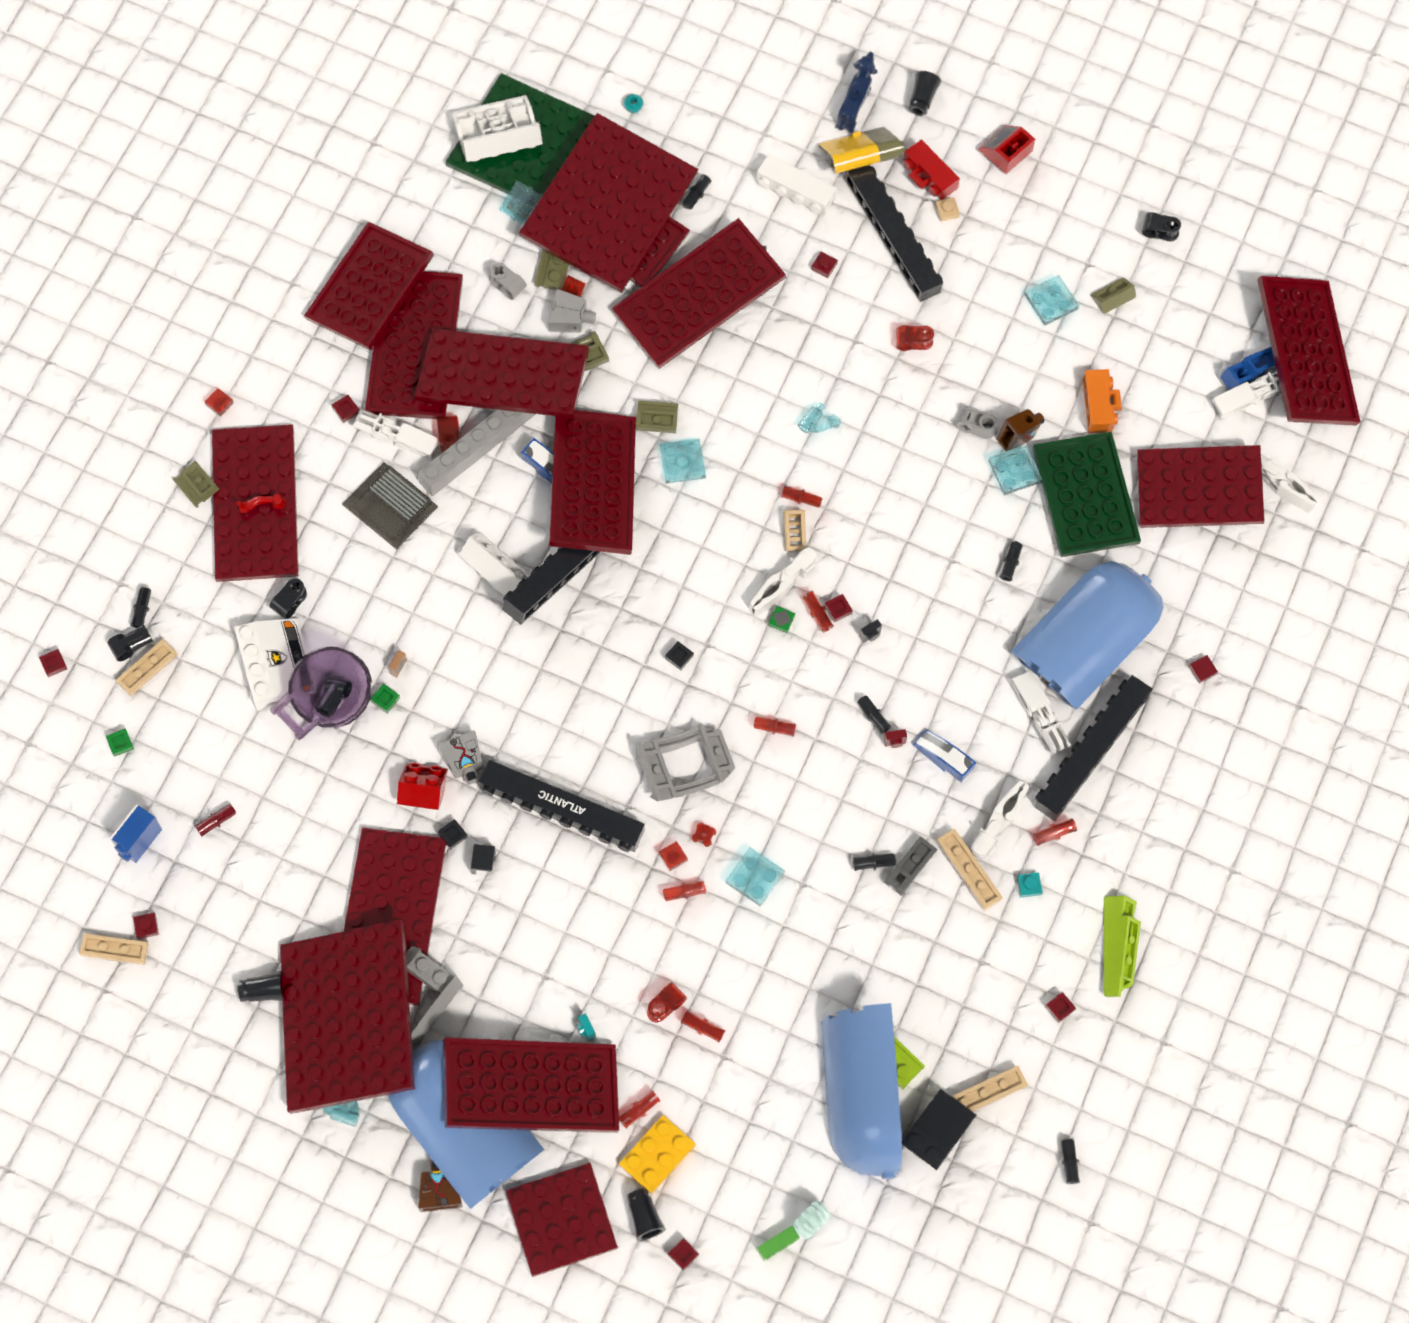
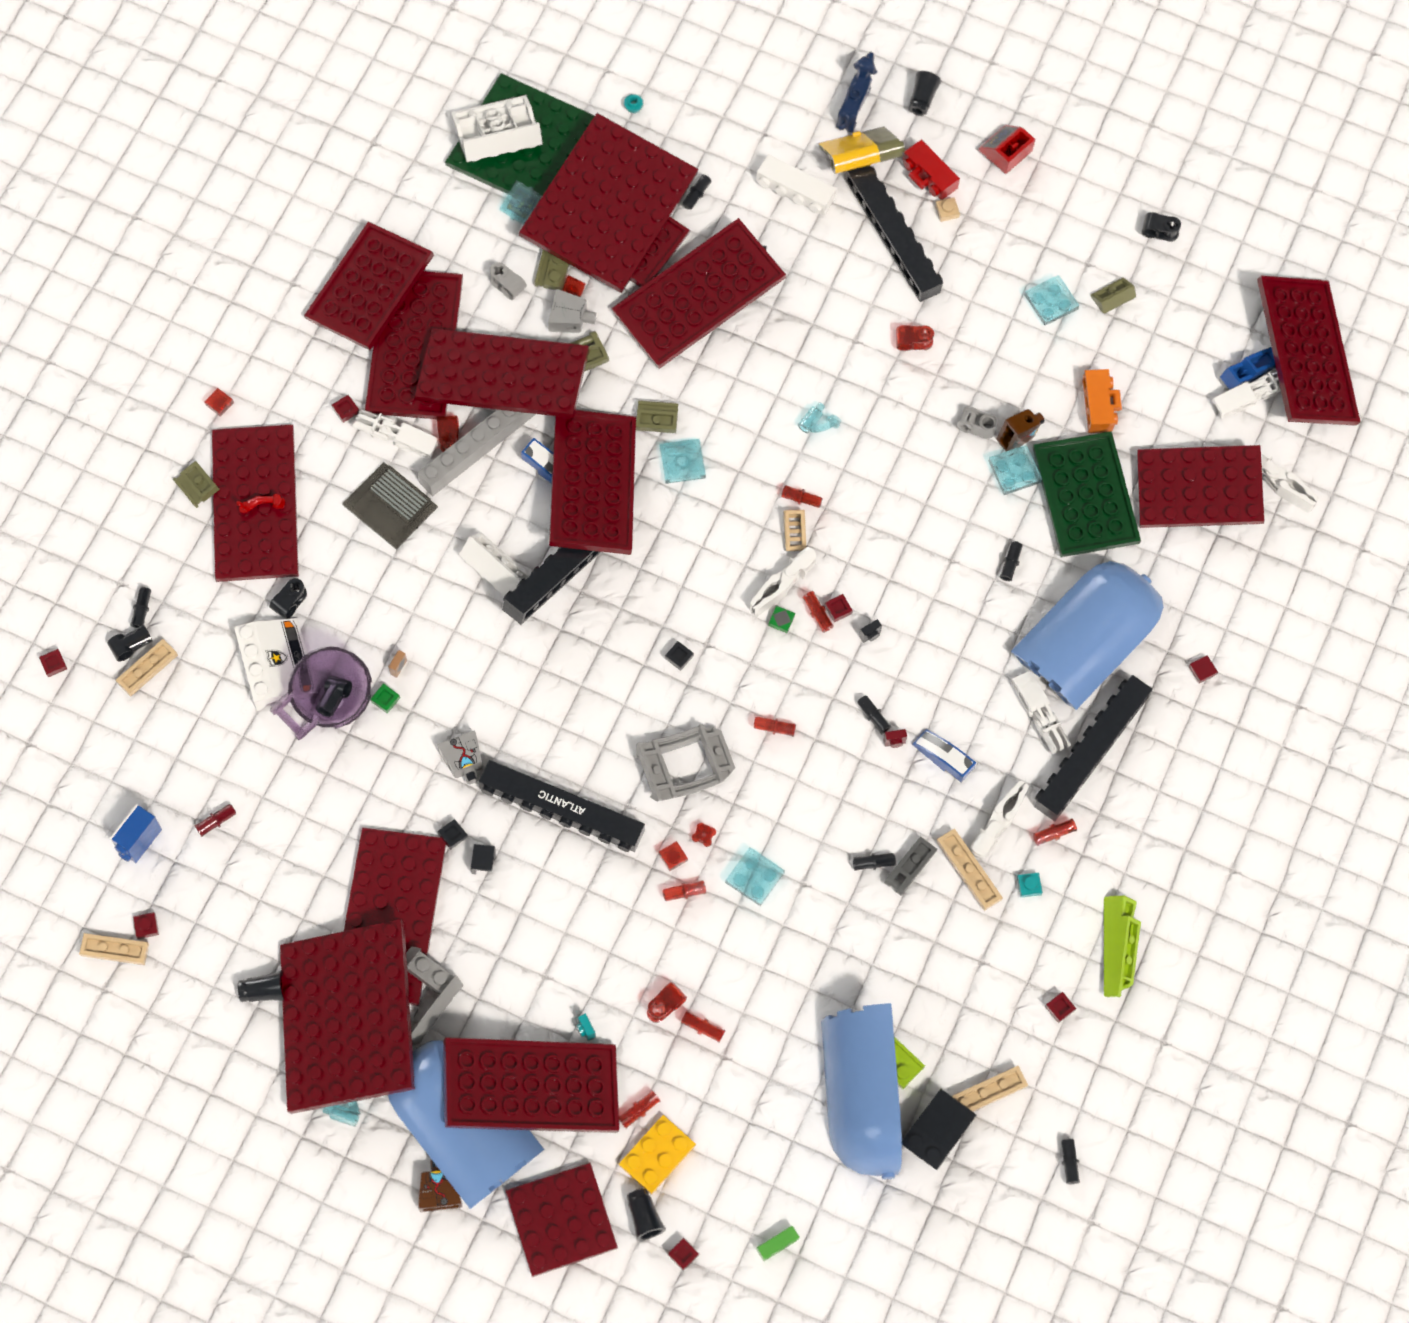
green plate [106,728,134,757] -> none
red slope [397,762,448,810] -> none
light aqua gear [793,1201,831,1239] -> none
dark red plate [811,251,838,278] -> none

